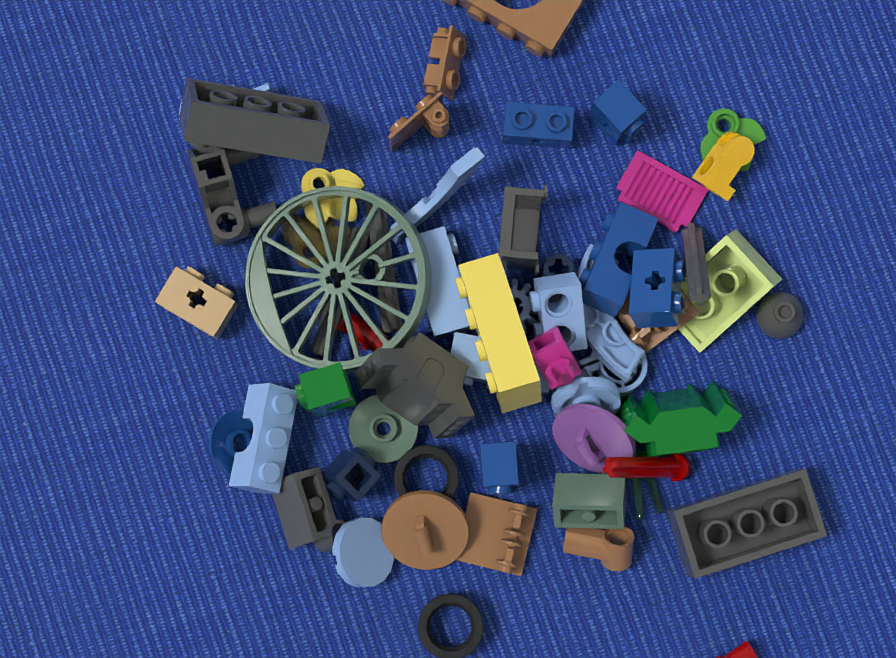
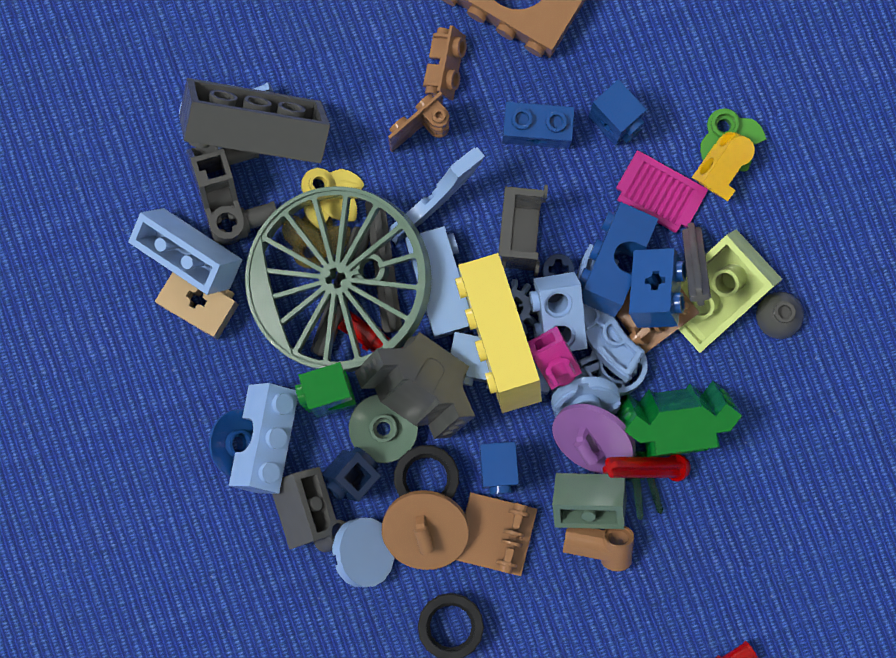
dark grey brick [666,468,827,579] -> none
none -> light blue brick [128,208,242,295]

